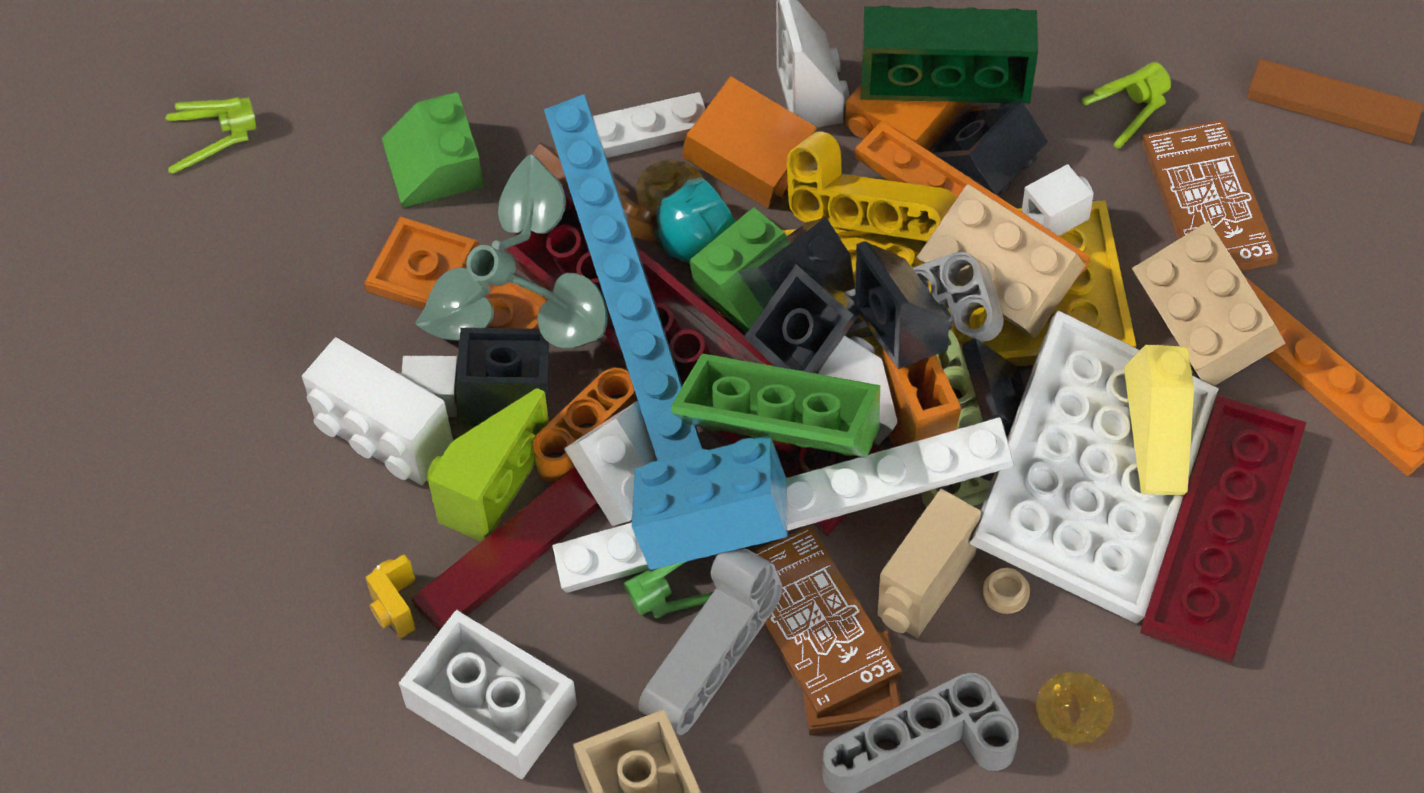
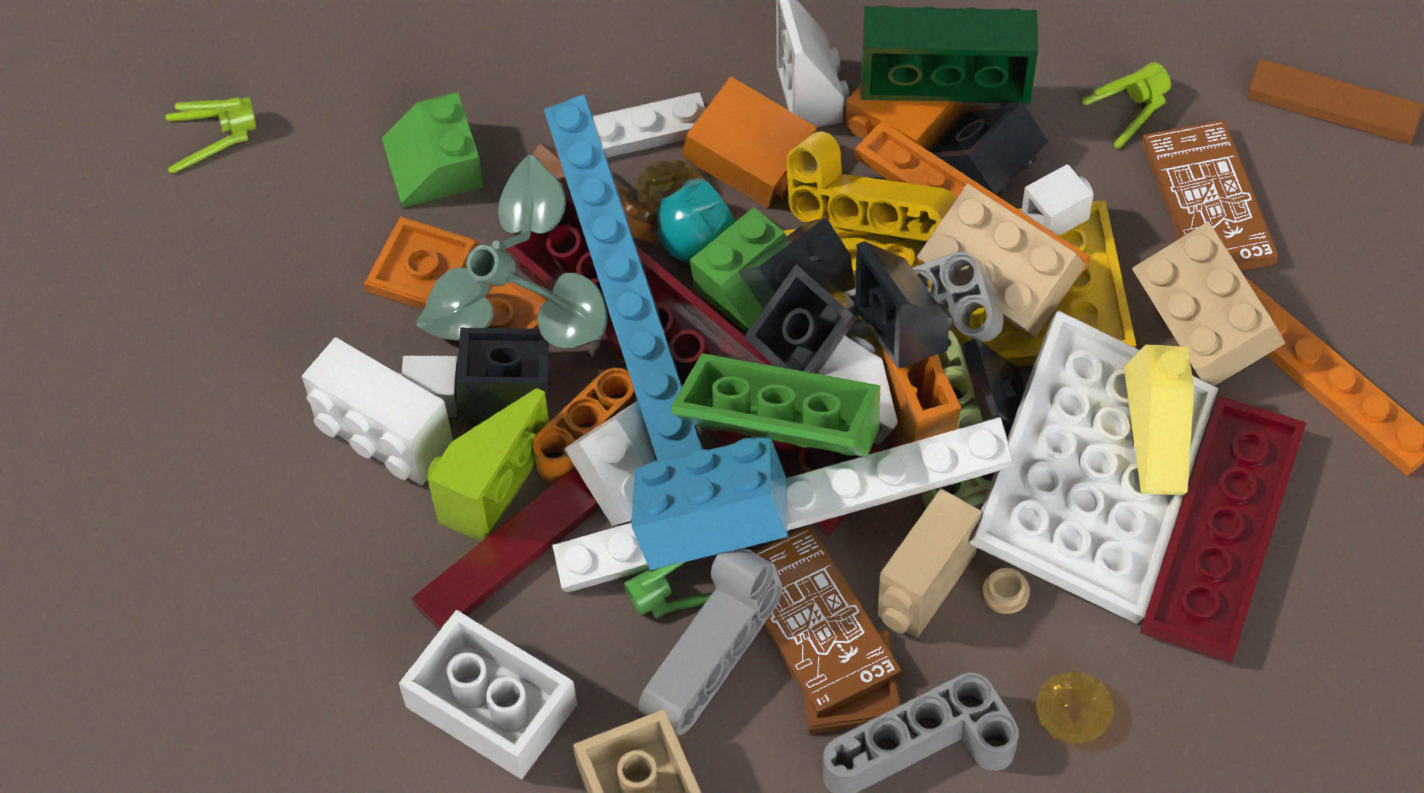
yellow bracket [365,555,416,639] -> none

